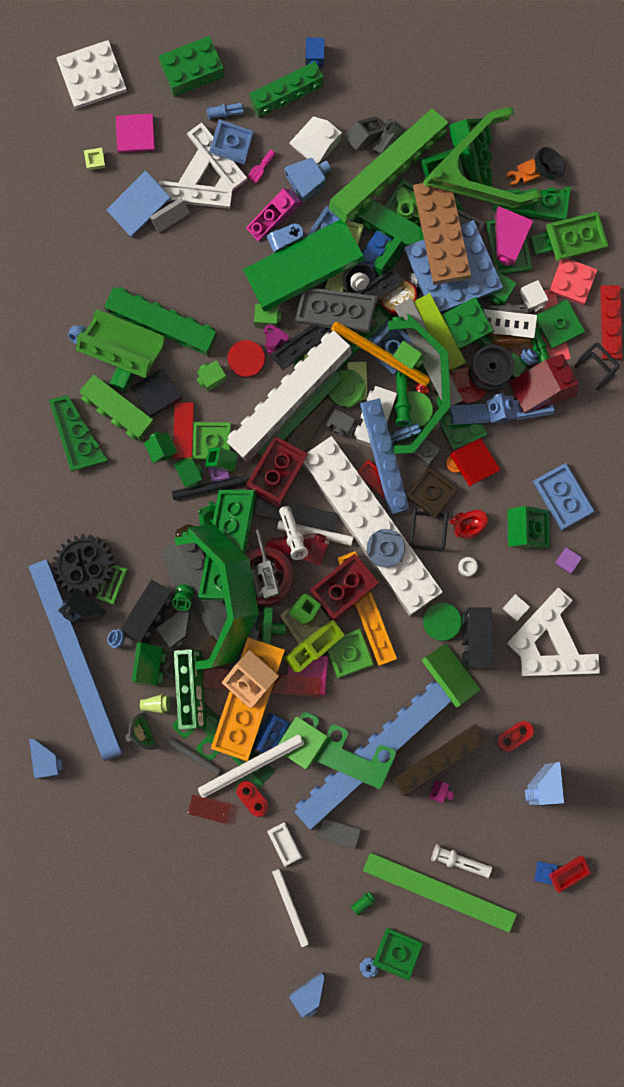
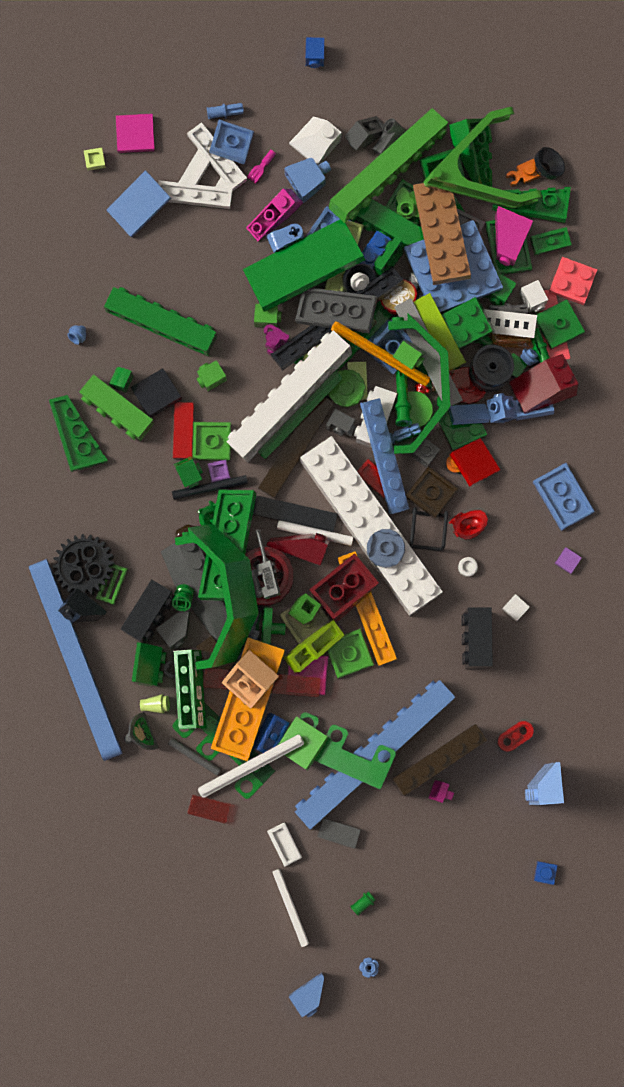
medium blue slope [29,739,63,779] -> none
white plate [56,40,127,109] -> none
bright green panel [76,309,165,378] -> none
medium blue plate [107,629,125,649] -> none
green brick [144,432,178,464] -> none
light grey tile [150,198,190,233] -> none
green brick [158,36,224,97] -> none
green brick [205,447,238,472] -> none
red tile [228,340,265,378] -> none
red plate [236,781,268,817] -> none
dark red slope [246,436,308,508] -> none
green brick [249,61,323,118] -> none
white pin [279,506,308,560] -> none
bright green tile [363,853,517,933] -> none
green plate [372,928,423,981] -> none
bright green tile [422,643,481,708] -> none
green tile [423,603,461,641] -> none
white pin [431,844,492,878] -> none
white plate [506,588,600,677] -> none
green slope [507,506,550,549] -> none
bright green tile [546,211,609,261] -> none
red tile [549,855,591,893] -> none
black piece [575,343,620,390] -> none
red plate [600,285,622,360] -> none

